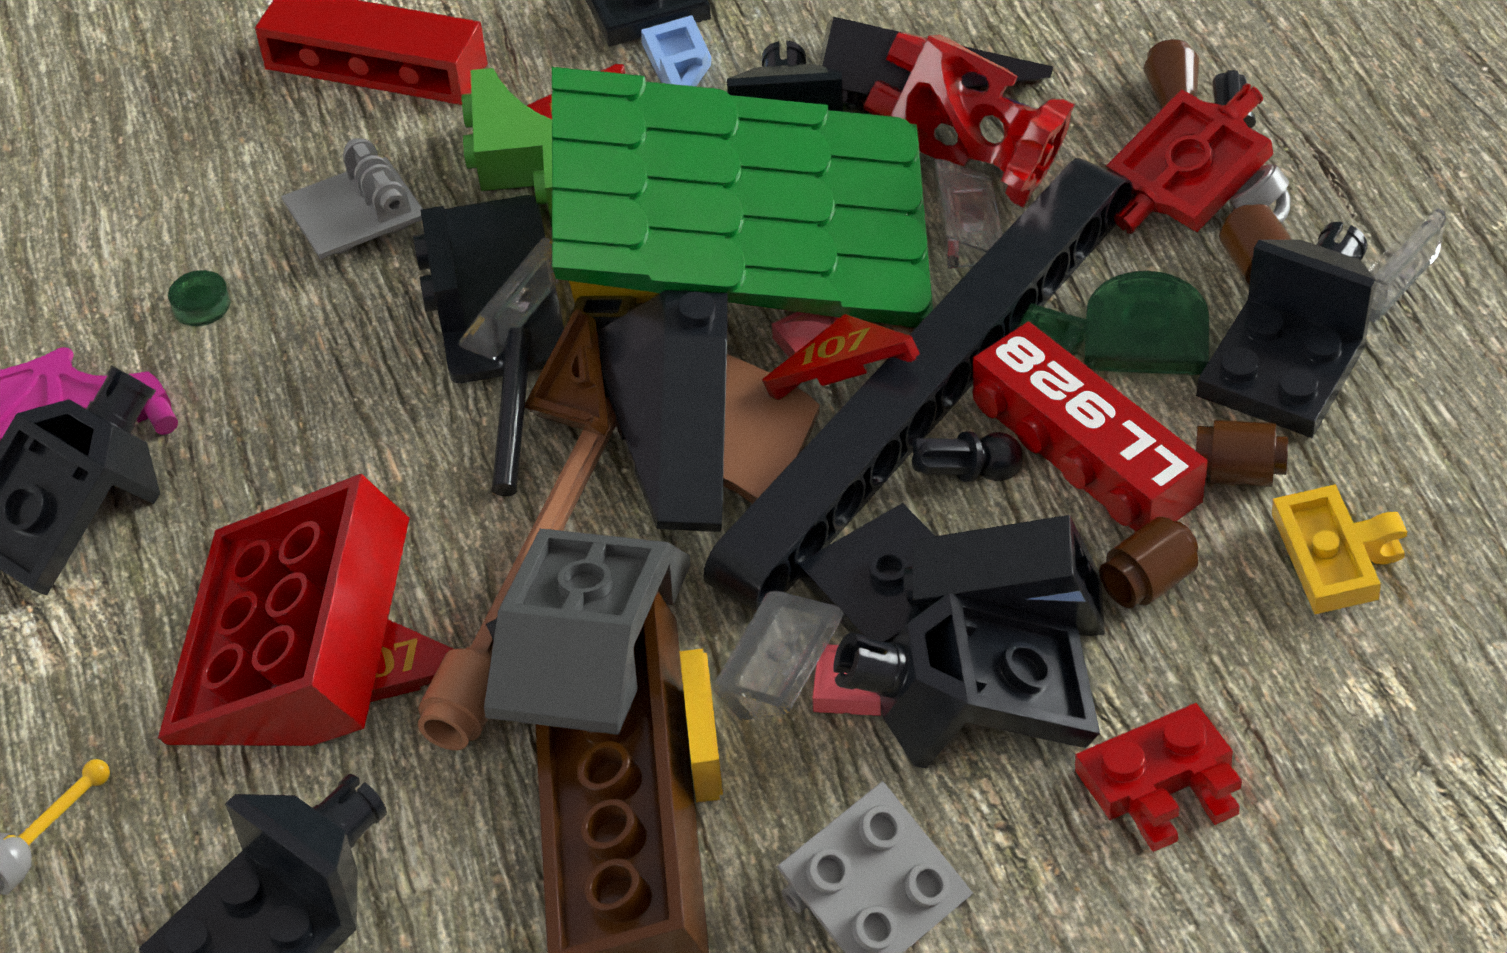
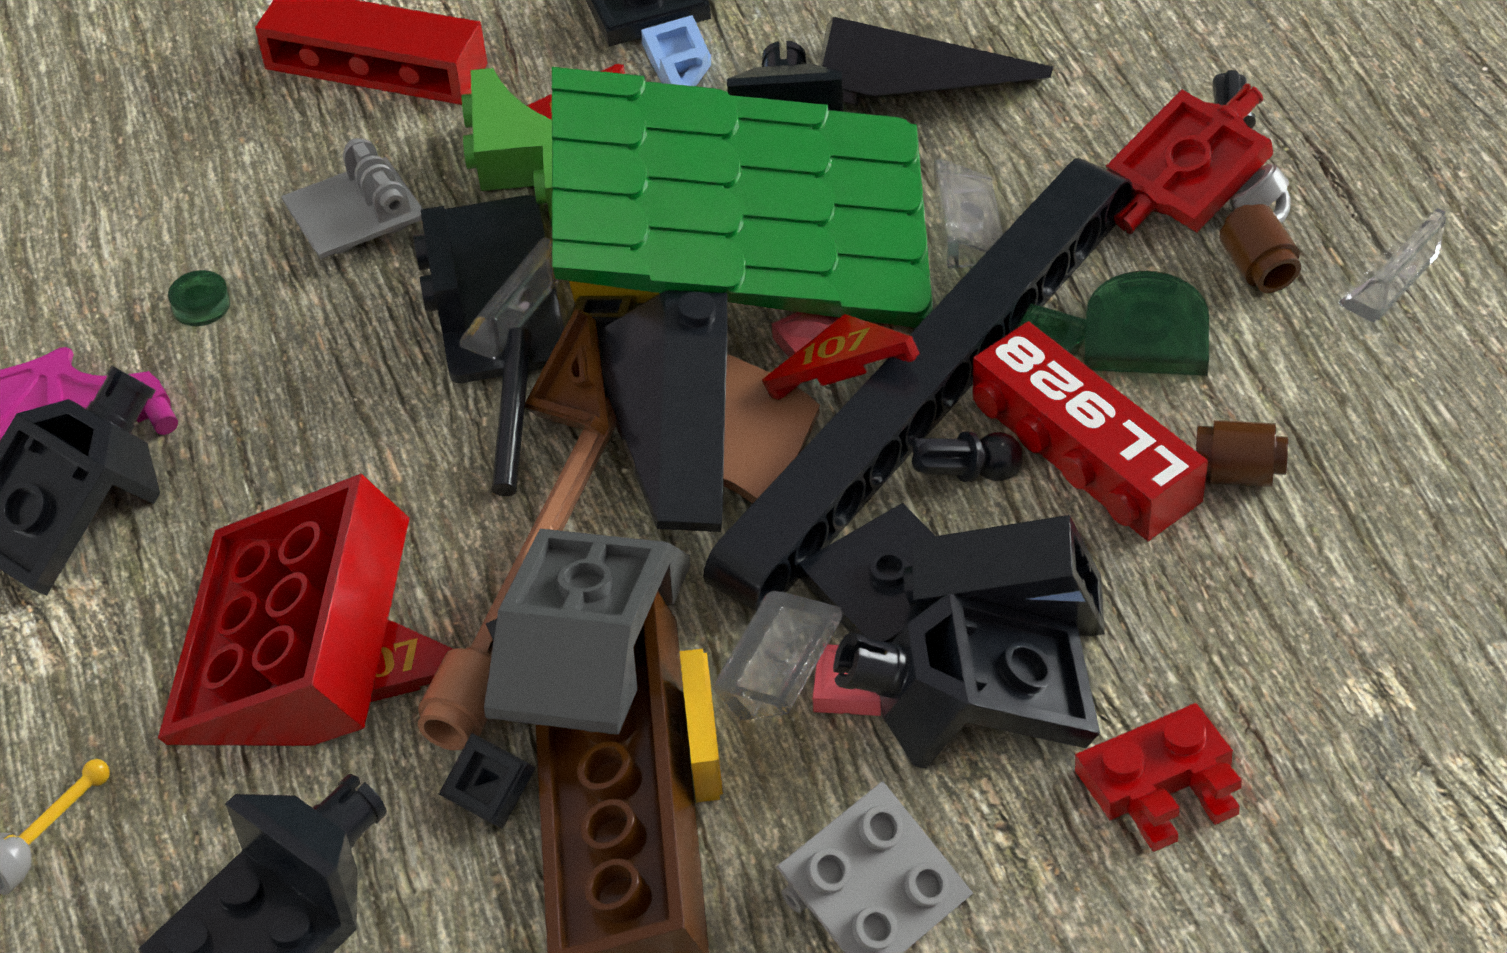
red hips [863,32,1075,208] -> none
reddish brown brick [1099,516,1198,609] -> none
reddish brown cone [1143,39,1199,109] -> none
black plate [1196,221,1376,439] -> none
yellow plate [1272,484,1407,615] -> none
none -> black tile [438,733,536,829]

